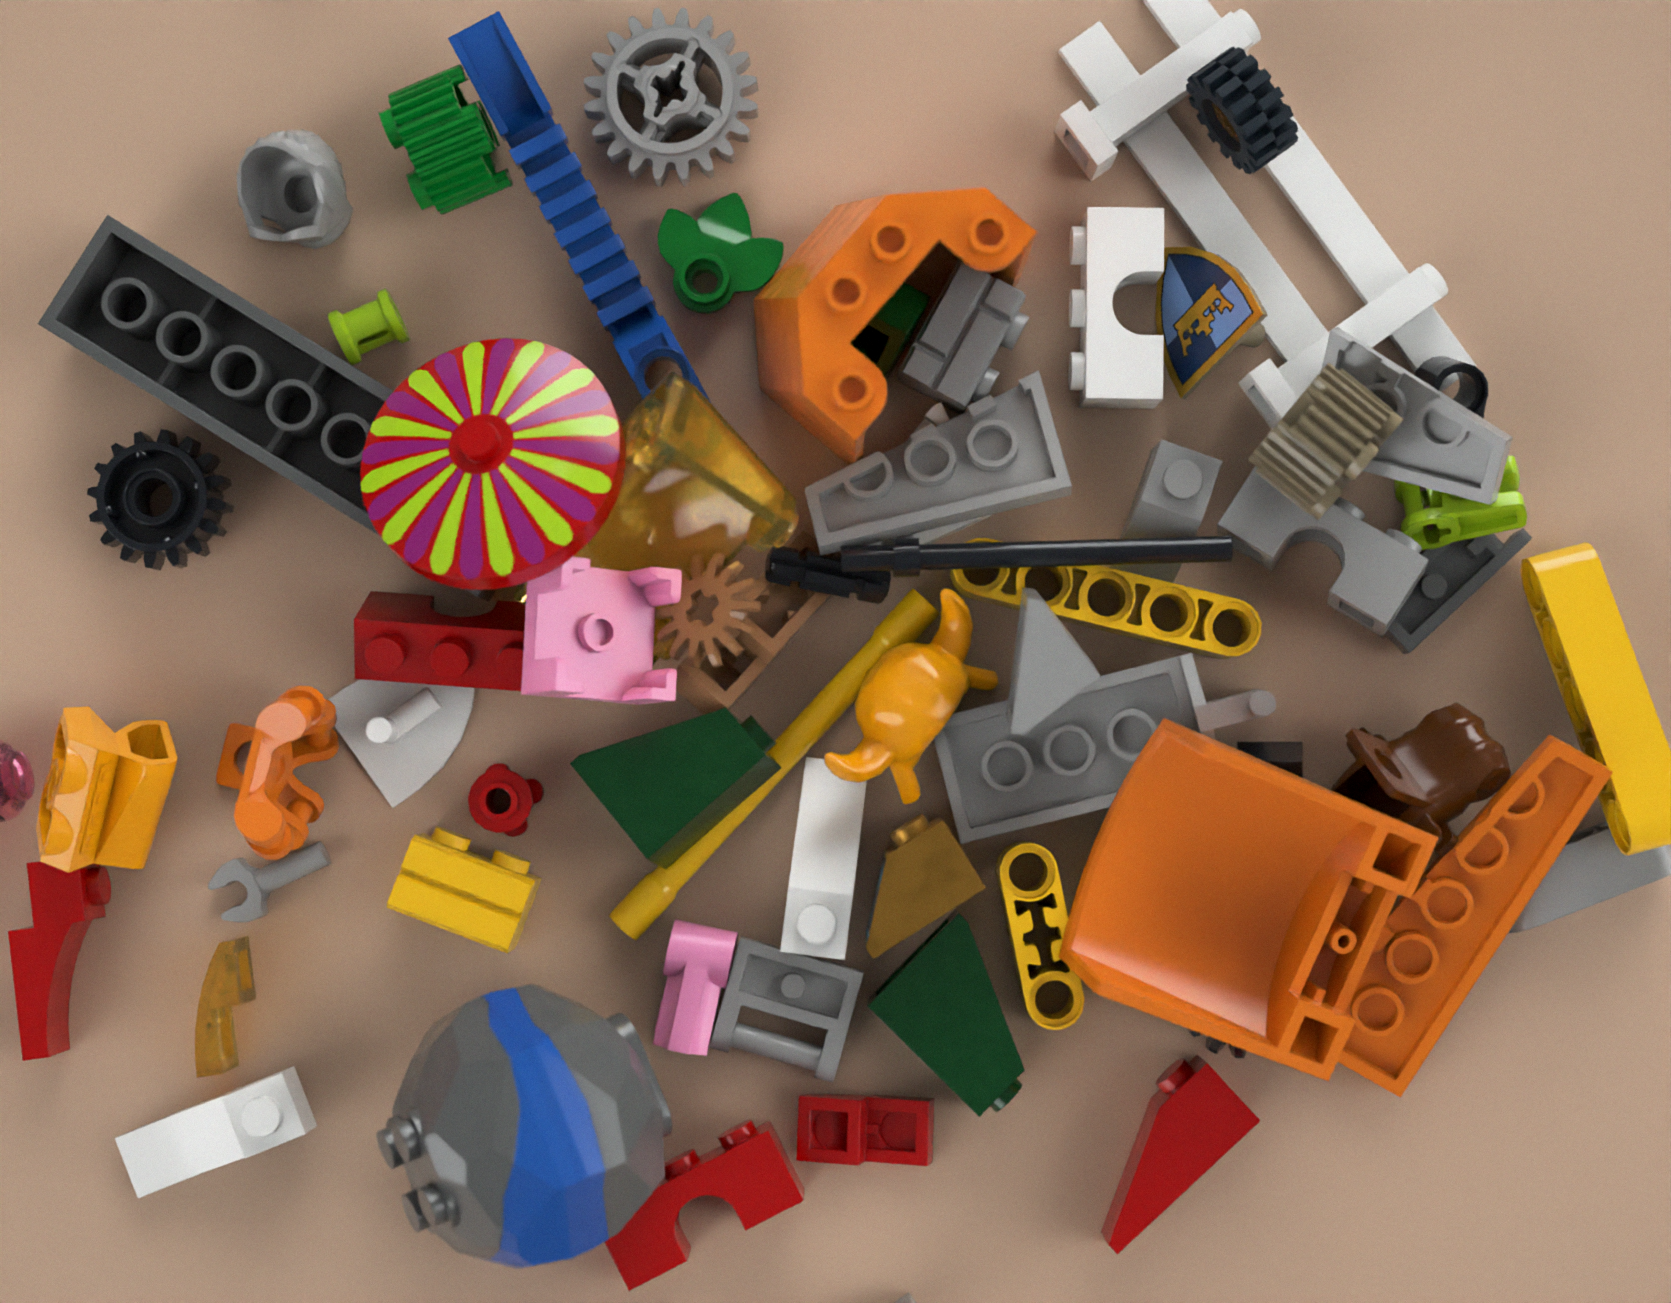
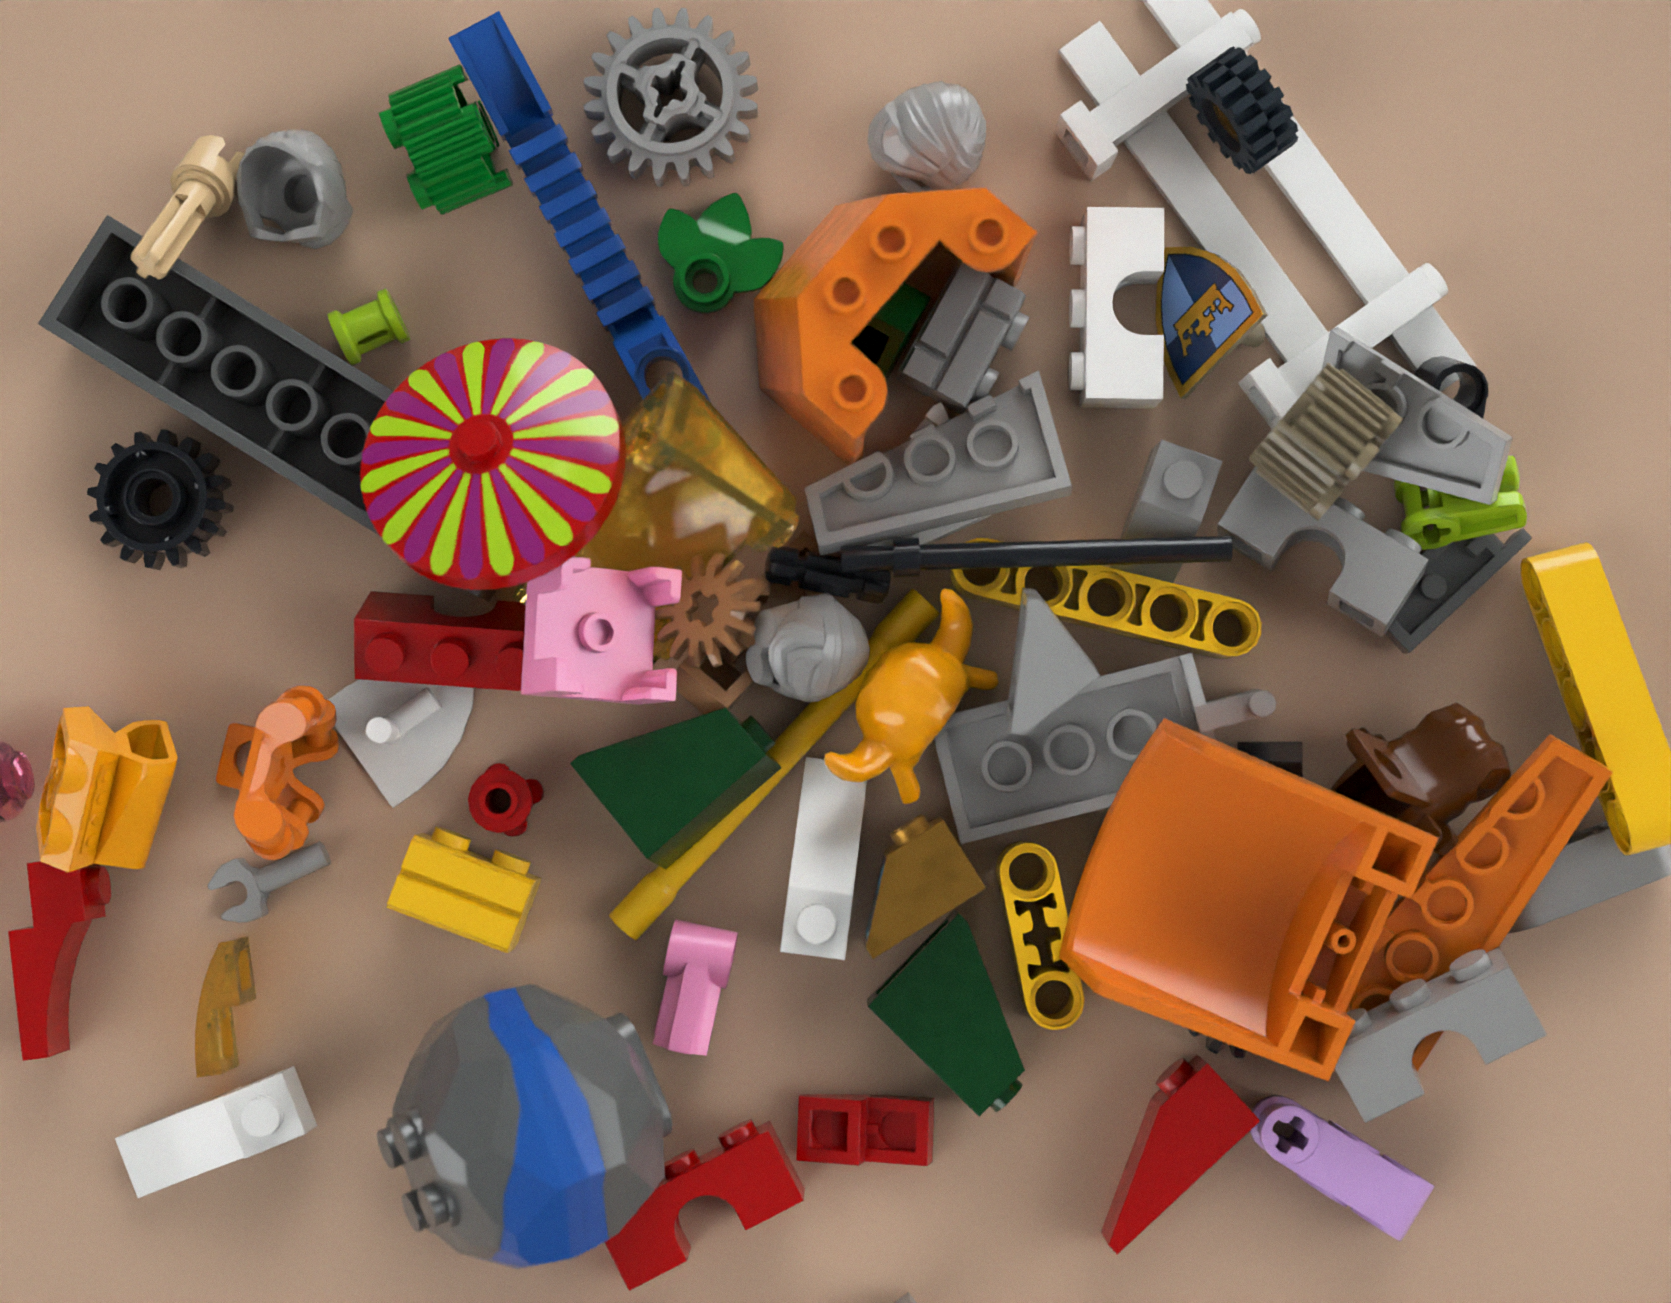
light grey plate [709,936,864,1083] -> none
none -> tan piece [131,135,245,279]
none -> light grey hair [746,593,870,702]
none -> light grey hair [867,81,986,193]
none -> lavender piece [1249,1095,1435,1242]
none -> light grey arch [1334,947,1547,1123]

